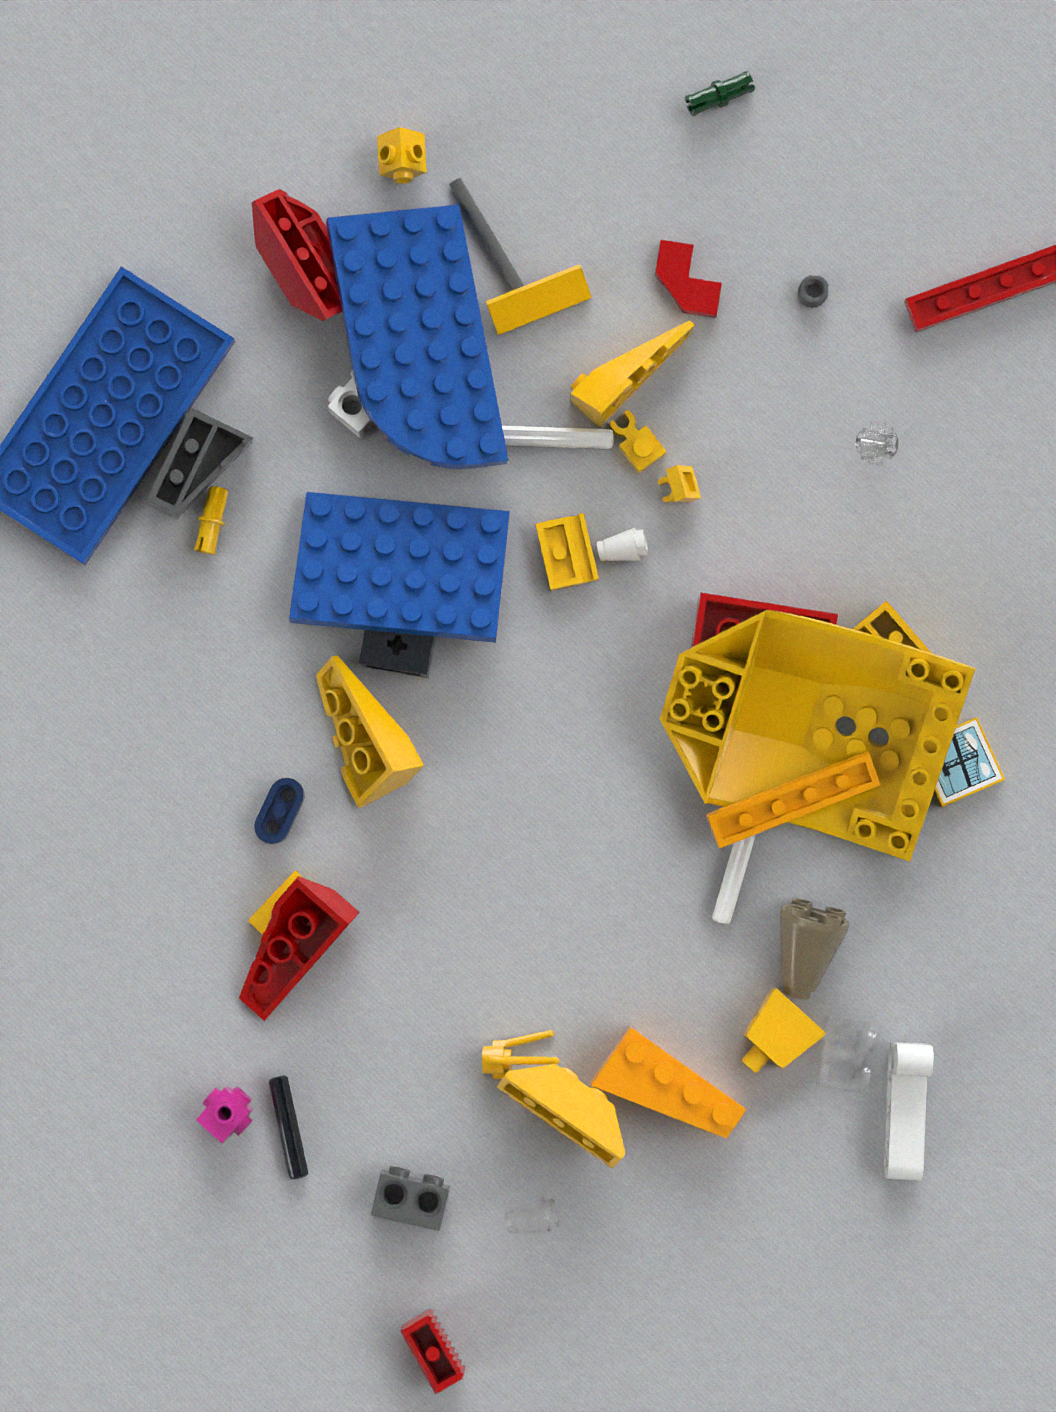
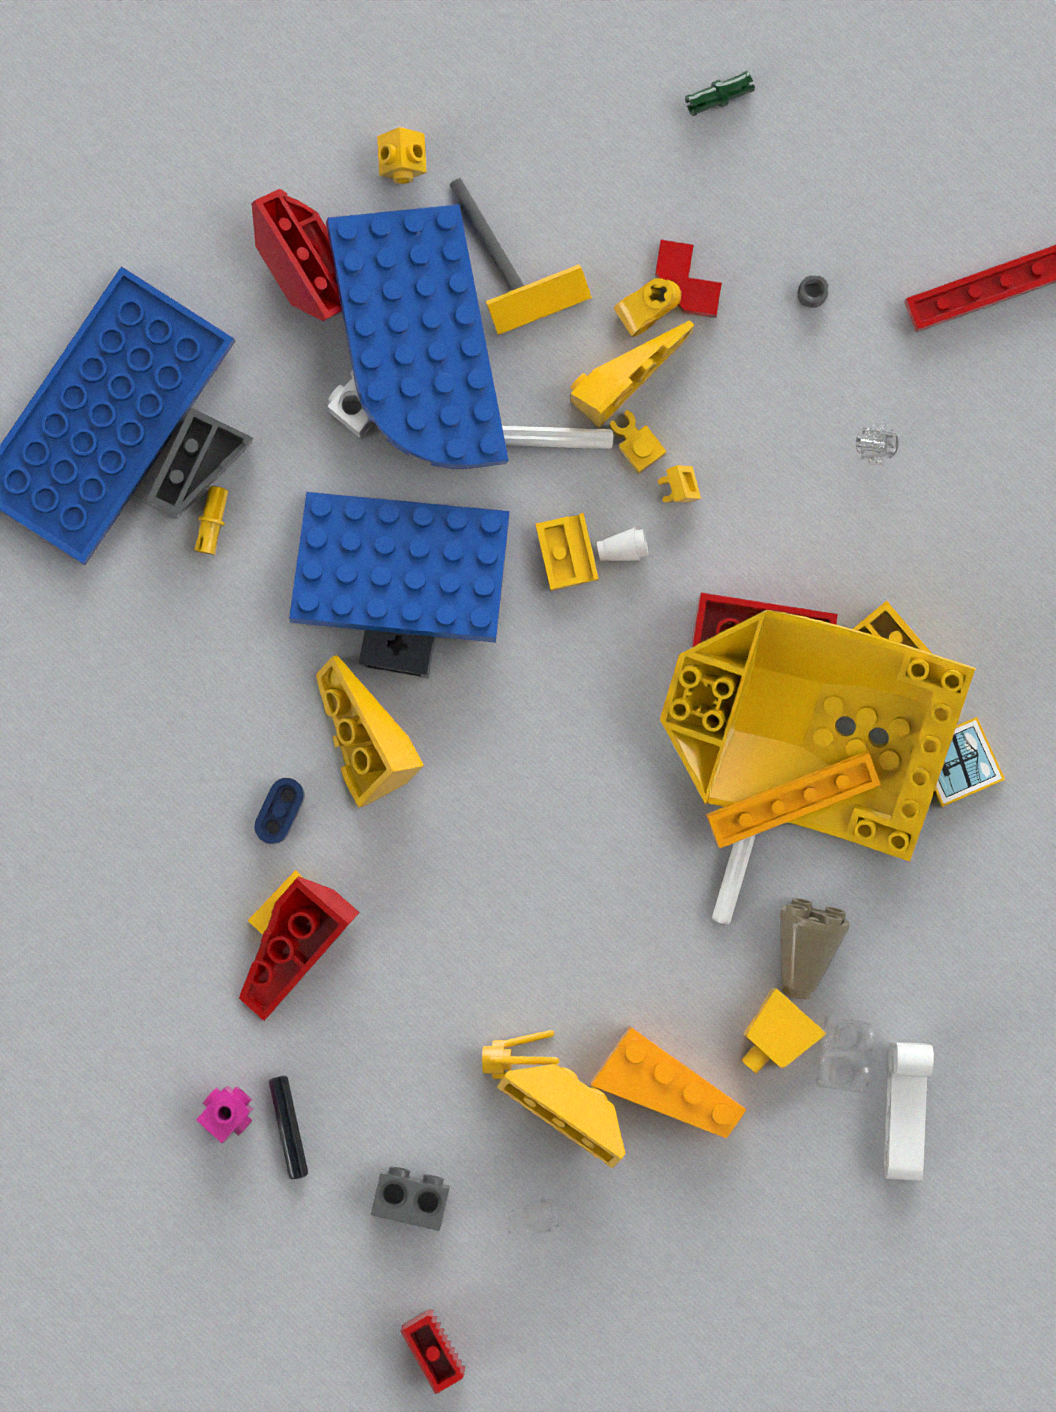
none -> yellow piece [613,278,681,337]

